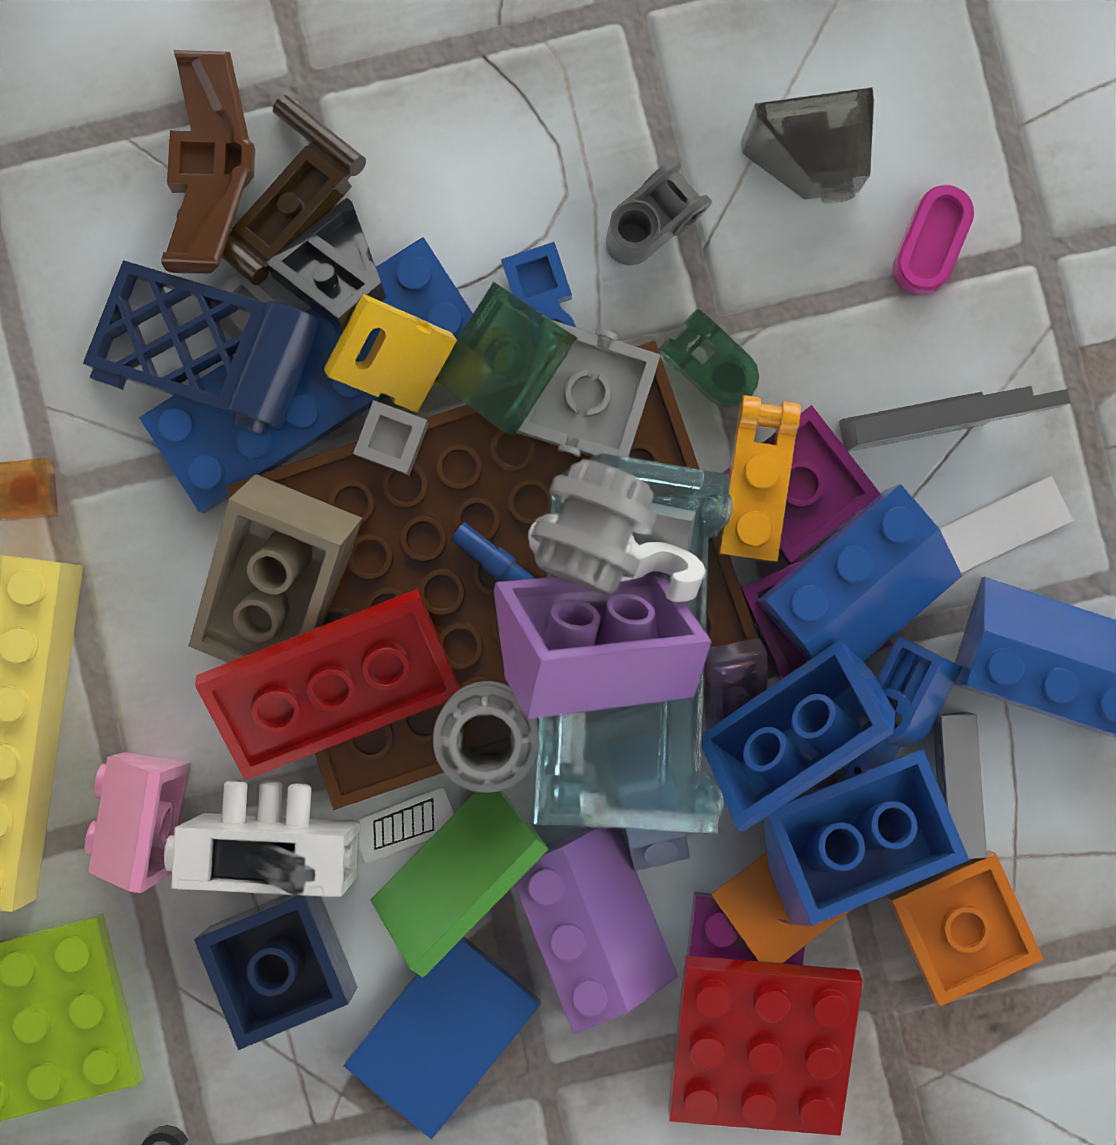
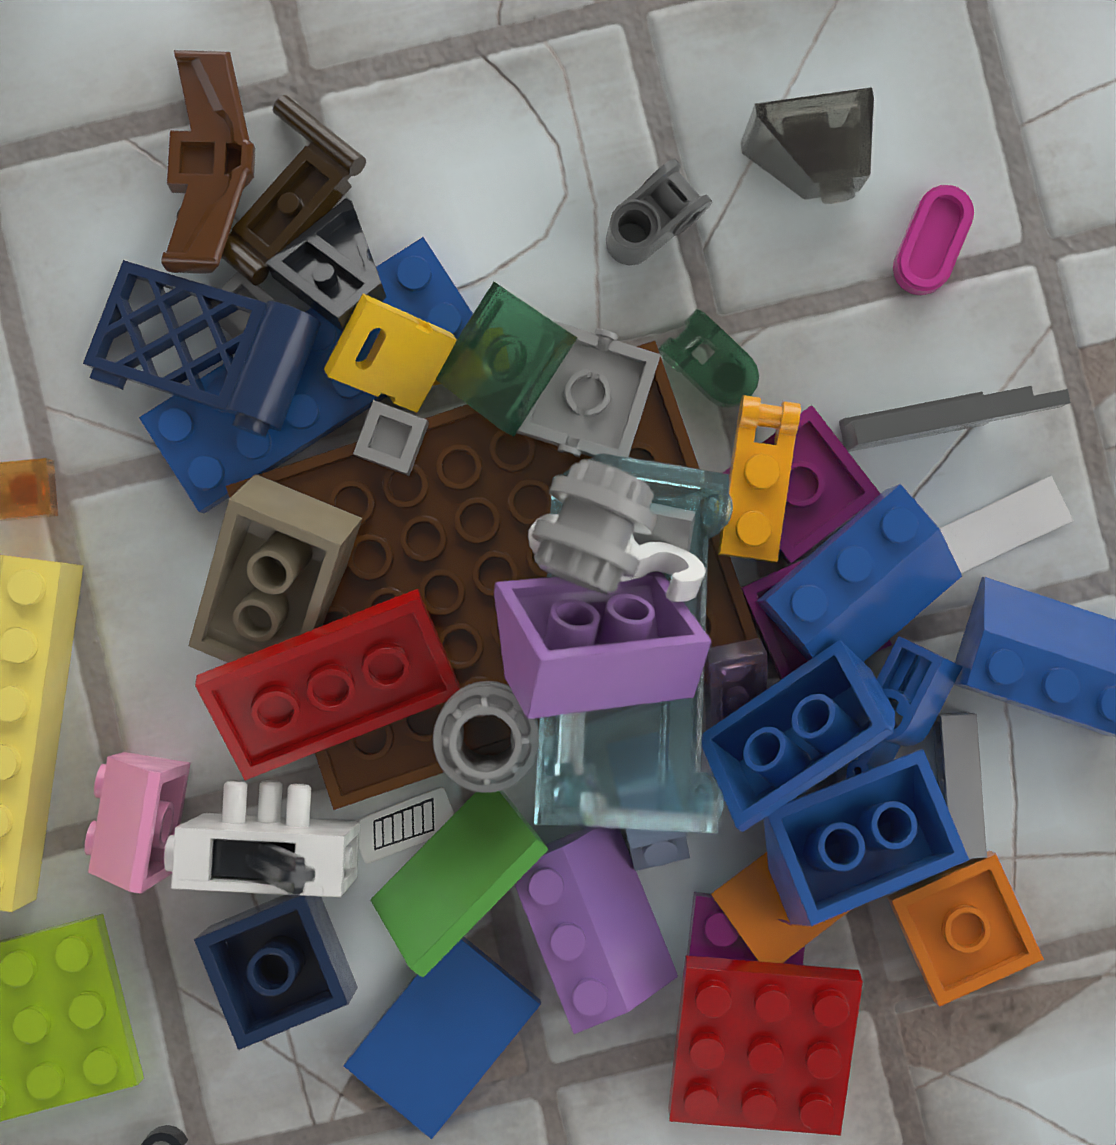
blue piece [450,522,535,582] -> none
blue plate [501,242,576,351] -> none

